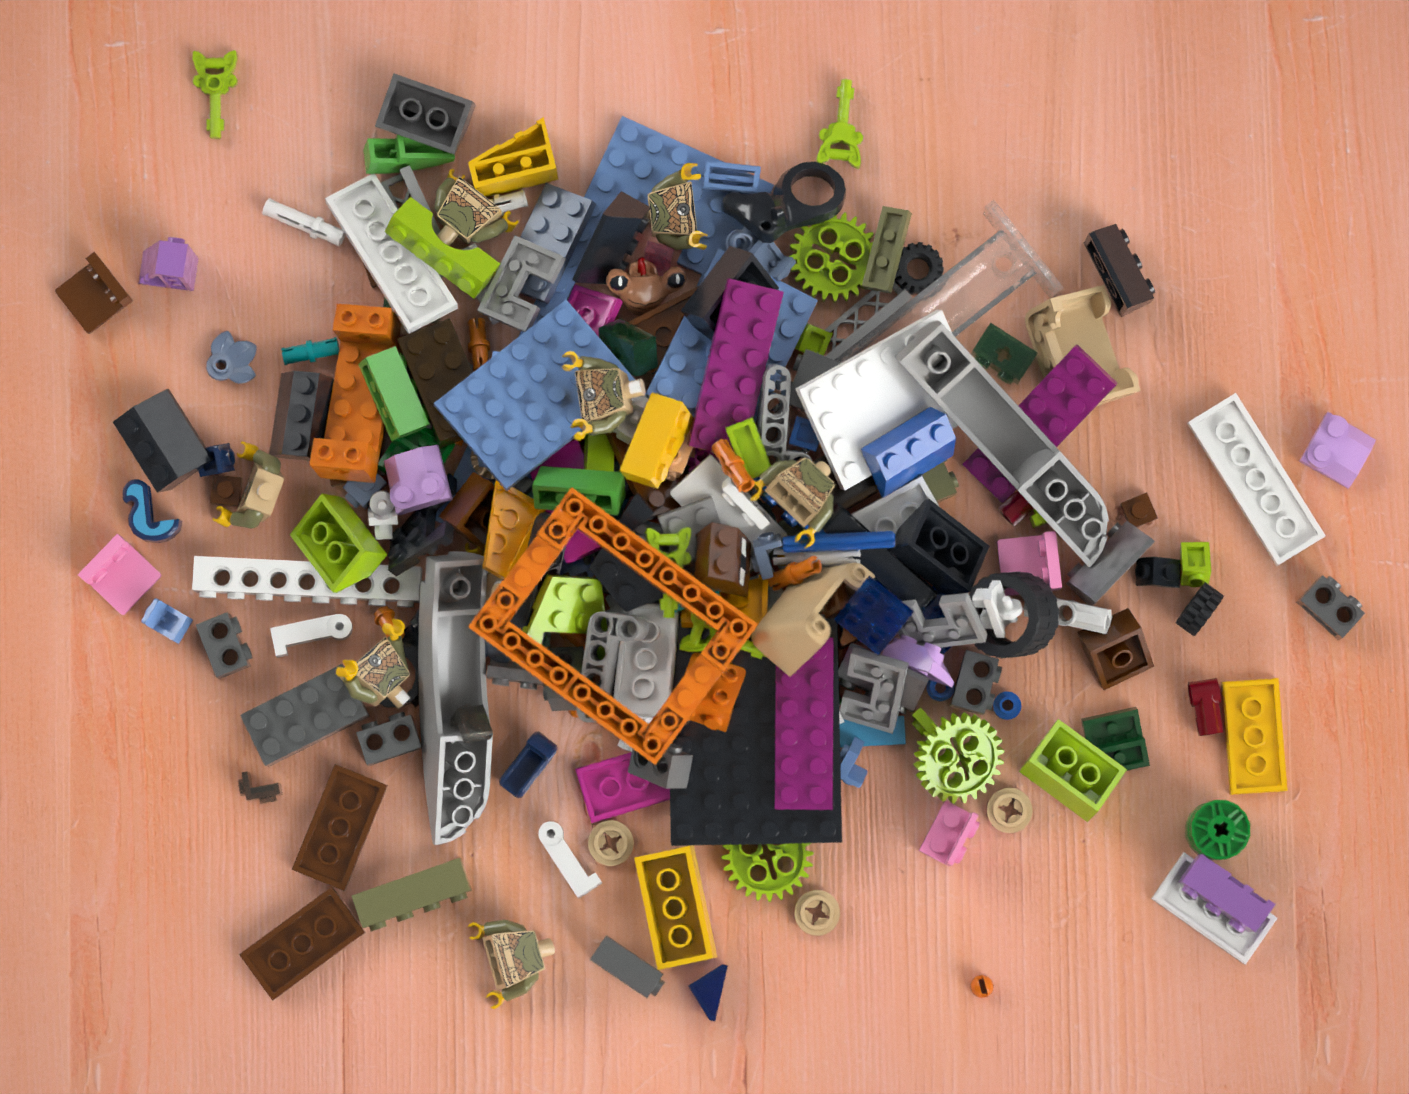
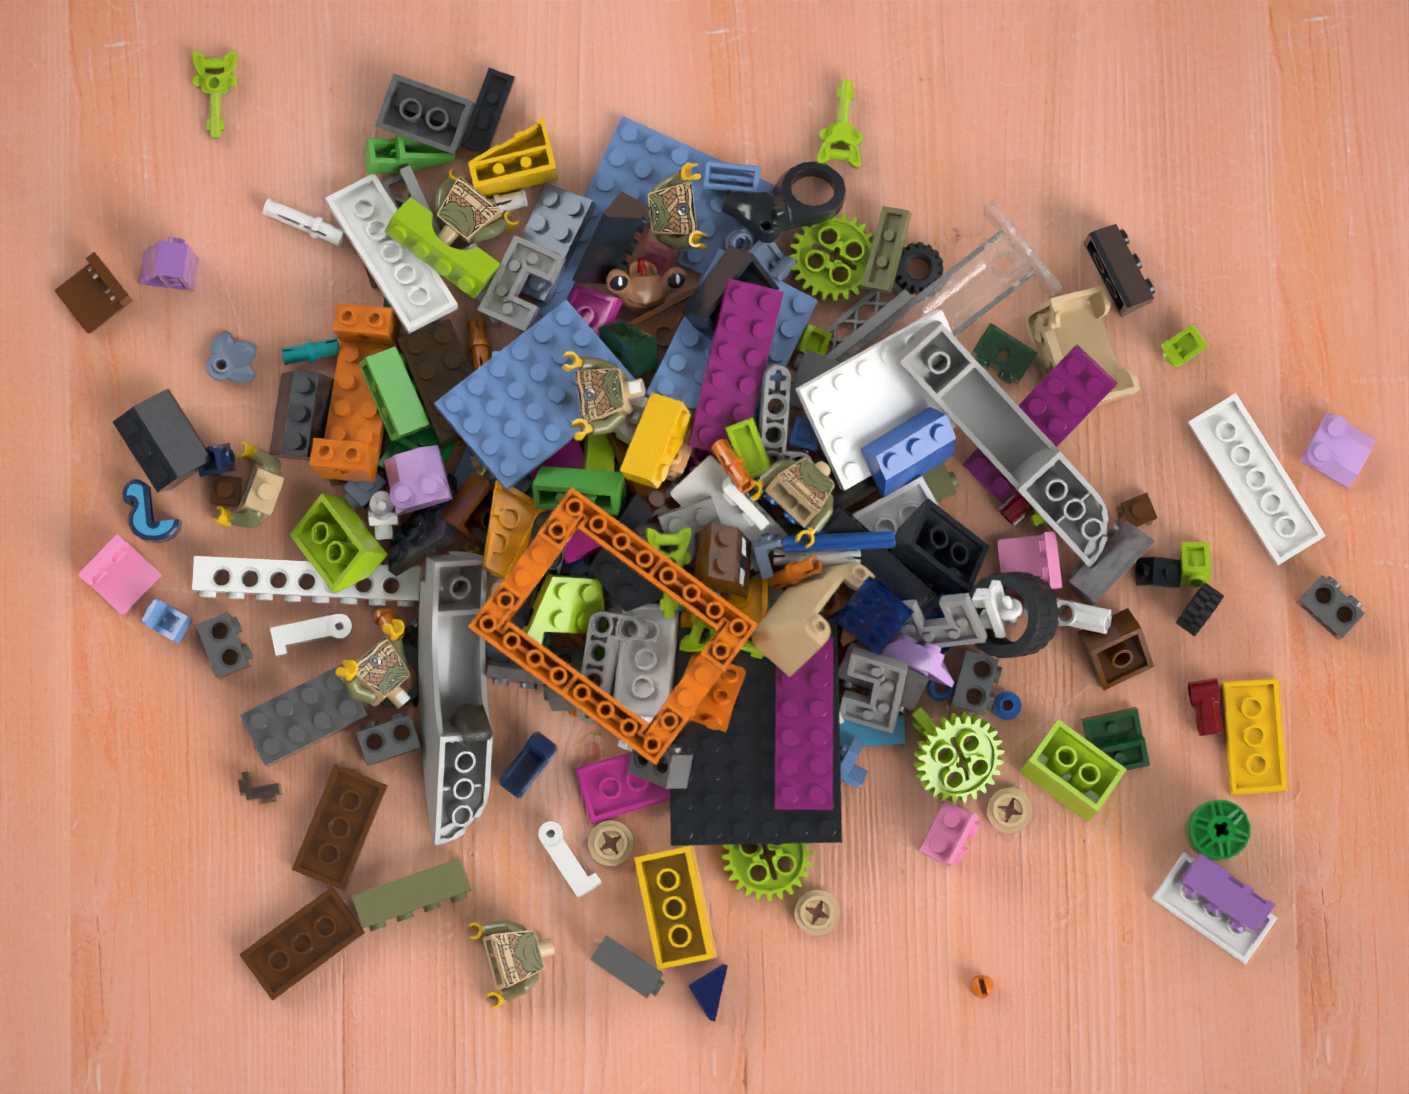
none -> black plate [460,68,515,154]
none -> lime bracket [1161,323,1210,368]

